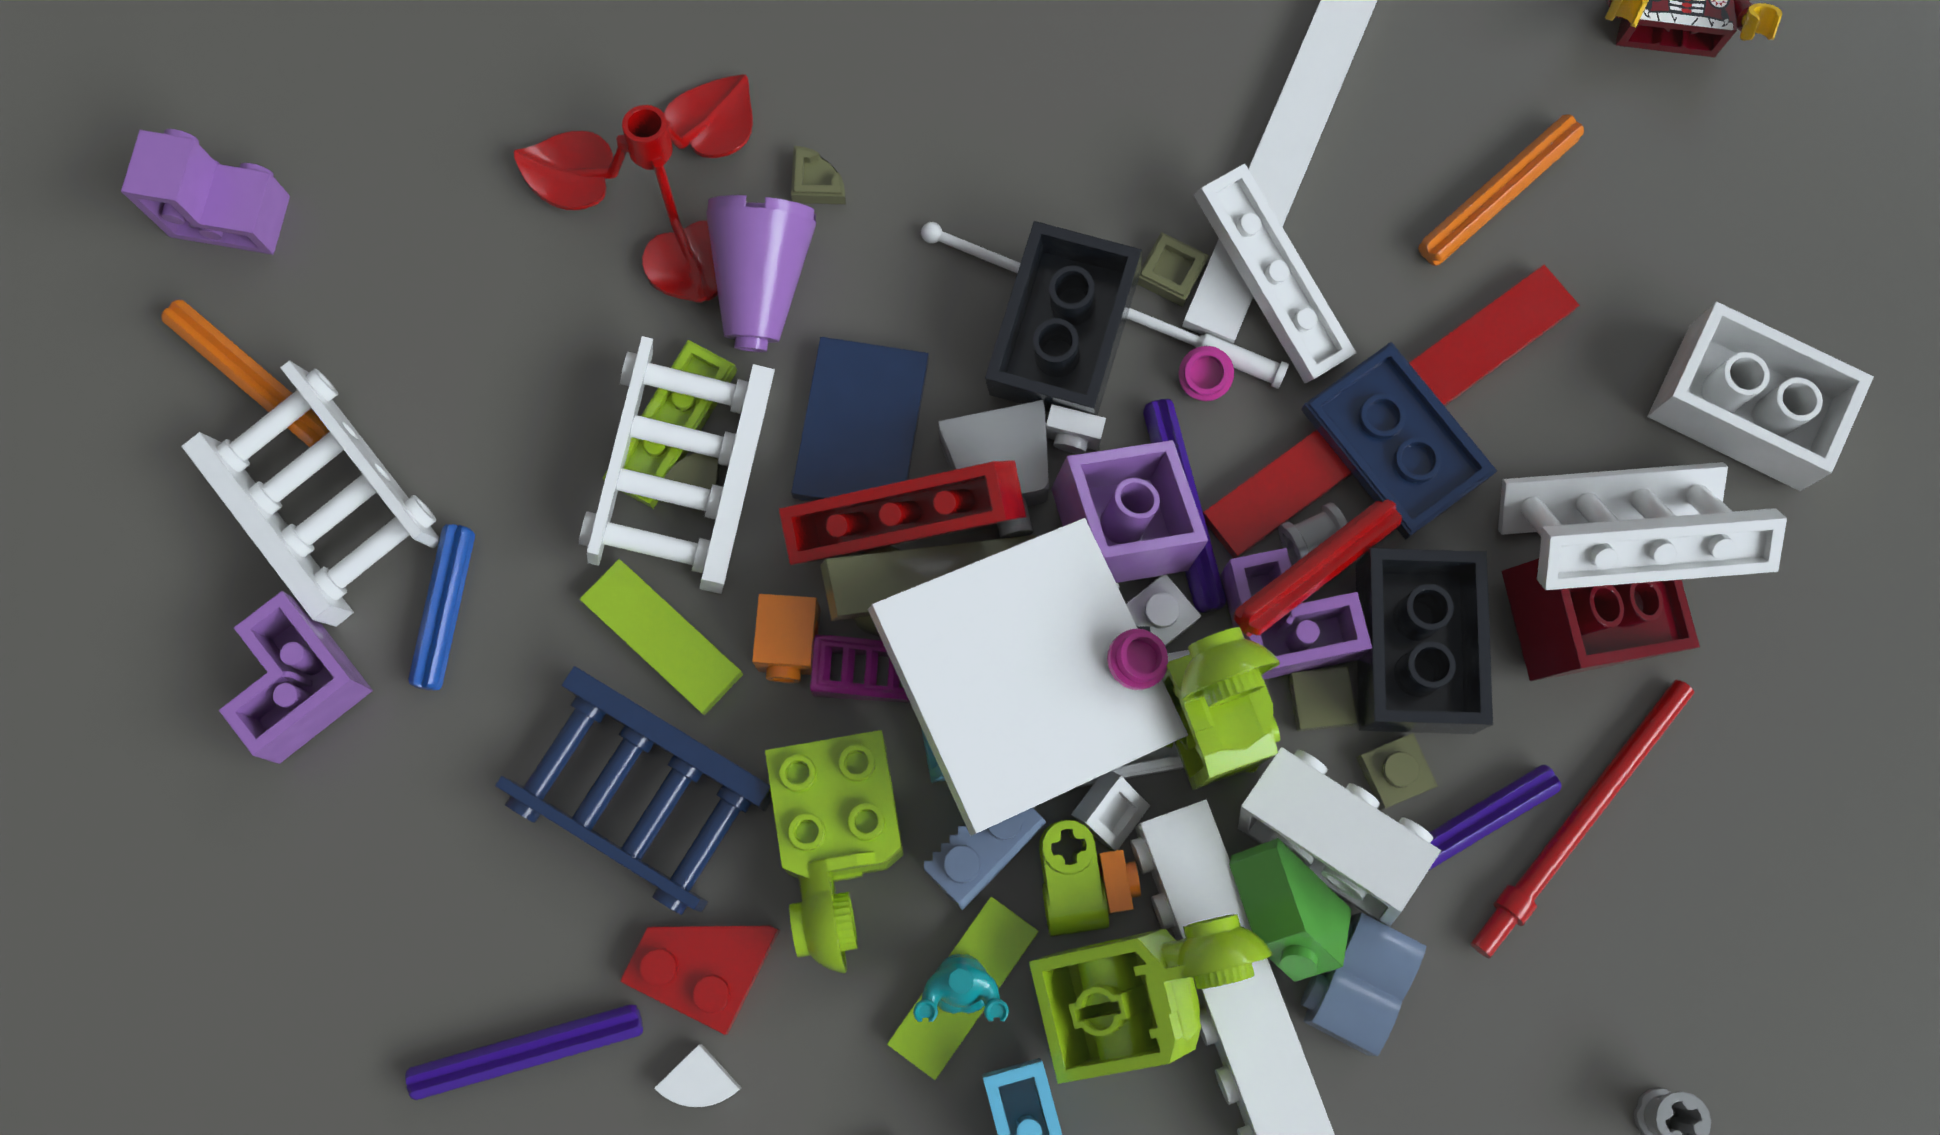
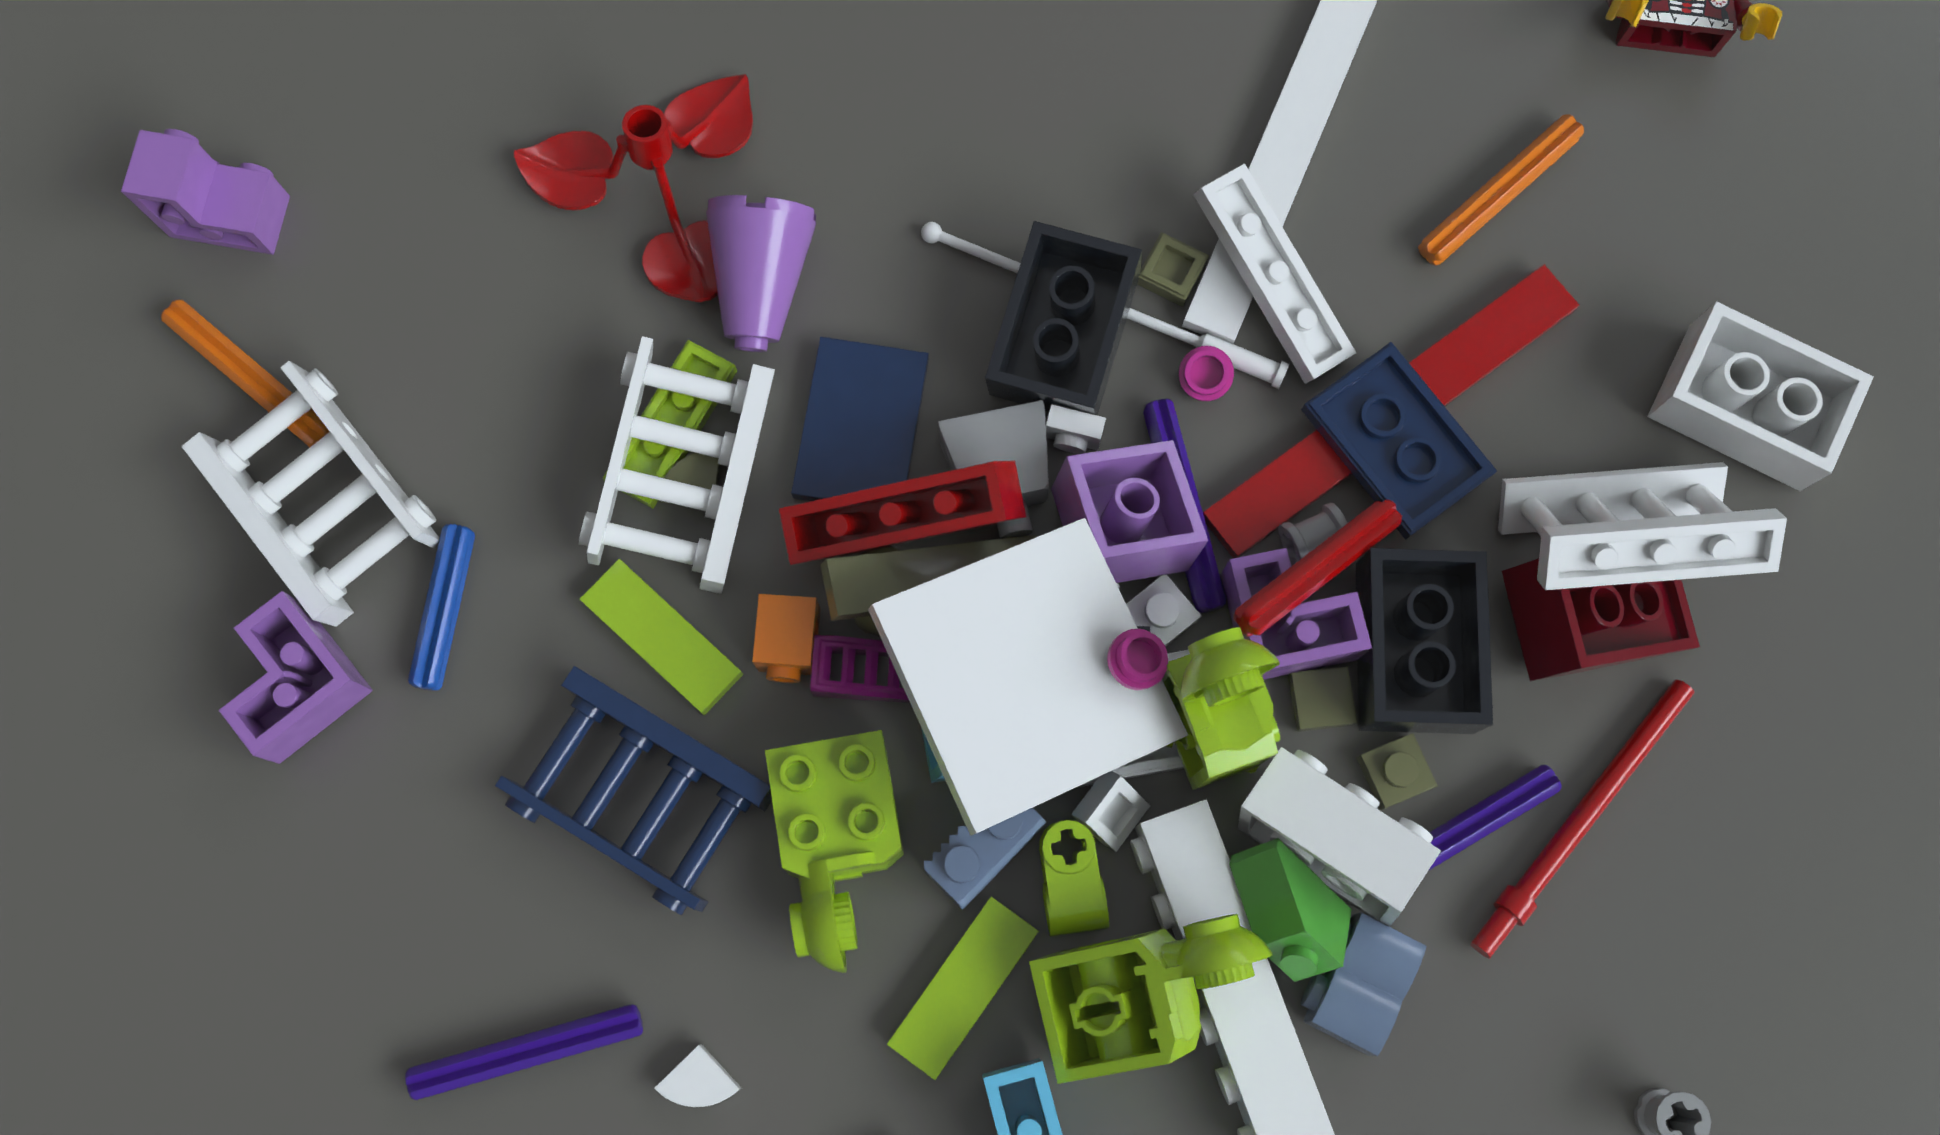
red wing [620,926,780,1035] -> none
olive tile [791,146,846,204] -> none
teal piece [913,954,1009,1022] -> none
orange plate [1097,849,1141,914] -> none

